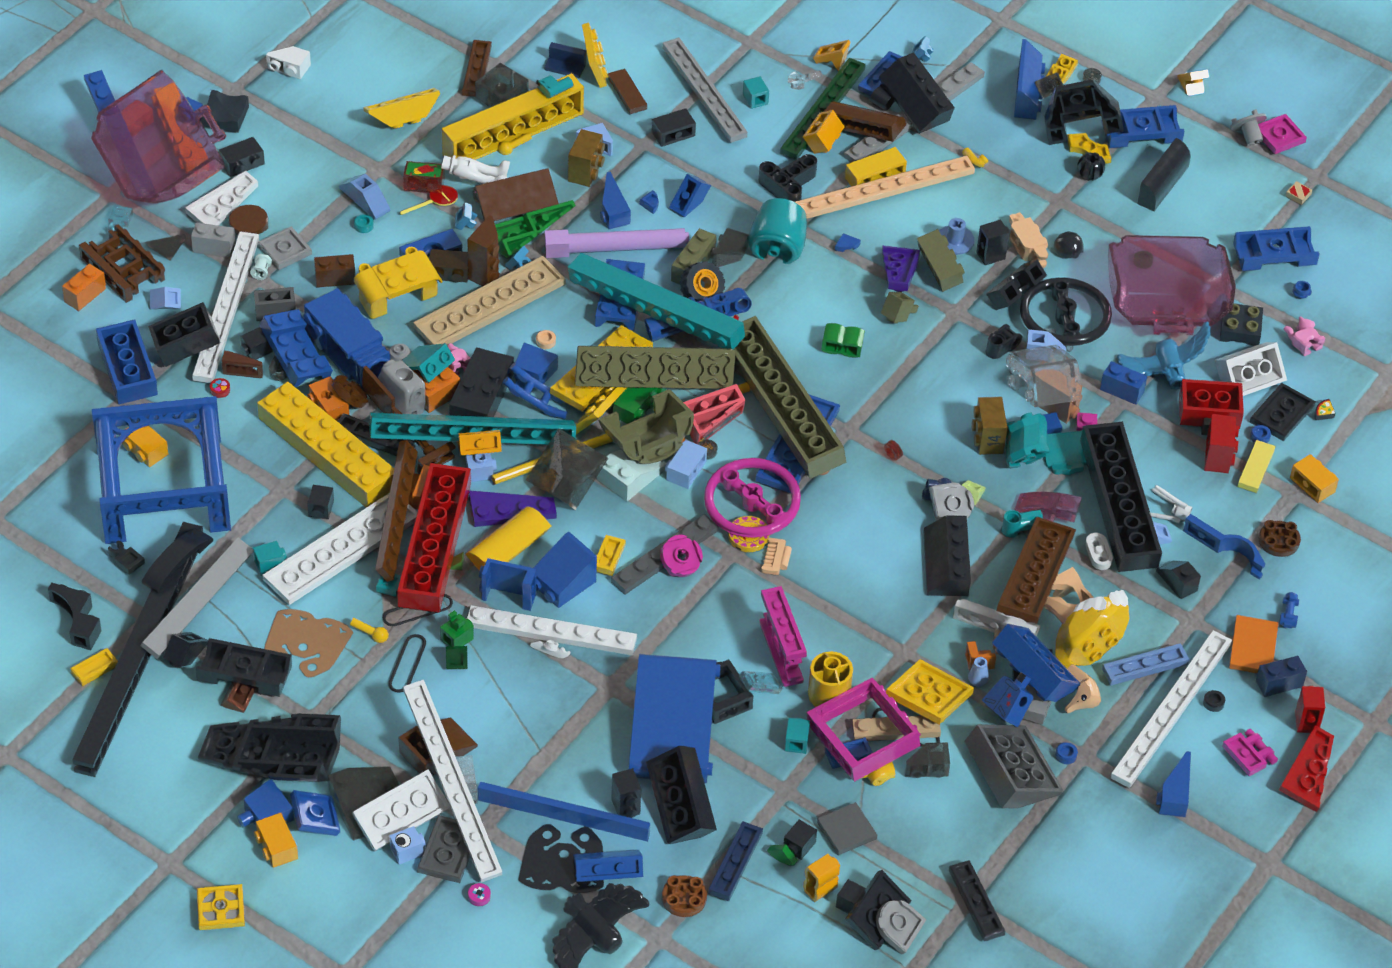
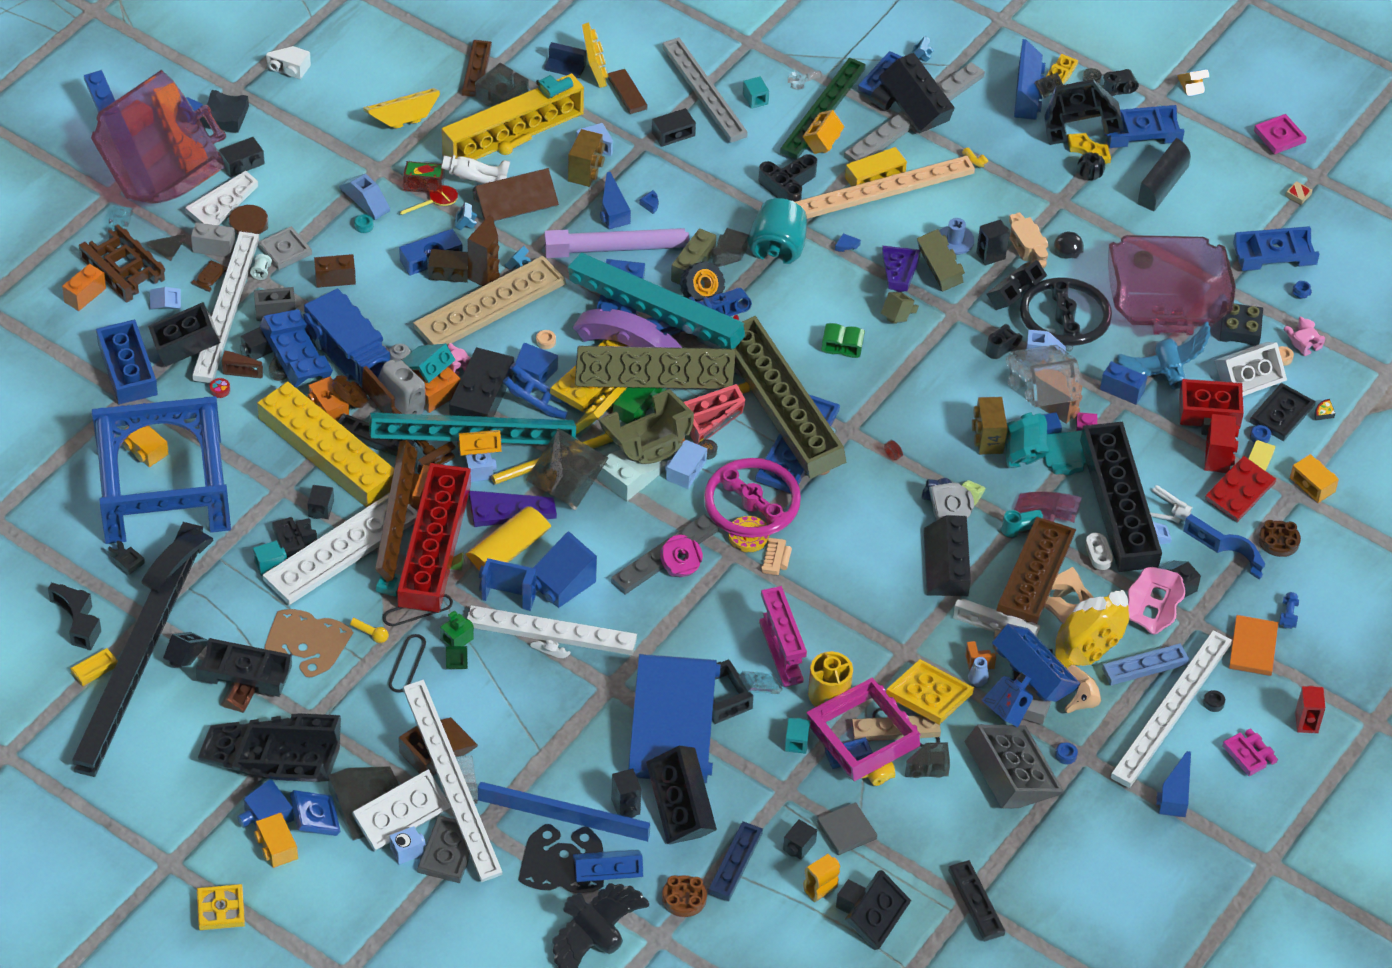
light grey tile [140,538,253,659] -> none
yellow container [354,247,443,319] -> none
dark pink tile [468,883,491,906] -> none
green wedge [495,200,576,258] -> none
yellow plate [597,535,626,576] -> none
blue slope [669,174,711,217] -> none
green tile [767,844,798,866] -> none
light orange slope [813,40,851,71] -> none
reddish brown brick [824,101,906,142] -> none
light grey tile [876,900,926,954] -> none
light grey piece [1230,109,1267,146] -> none
dark blue brick [1256,656,1307,697] -> none
red wing [1279,725,1334,812] -> none
none -> reddish brown piece [191,260,228,292]
none -> black plate [272,517,317,557]
none -> medium lavender brick [573,309,682,348]
none -> black piece [1102,69,1139,96]
none -> bright pink piece [1128,567,1185,635]
none -> red plate [1205,456,1276,523]
none -> light nougat tile [1278,346,1294,366]

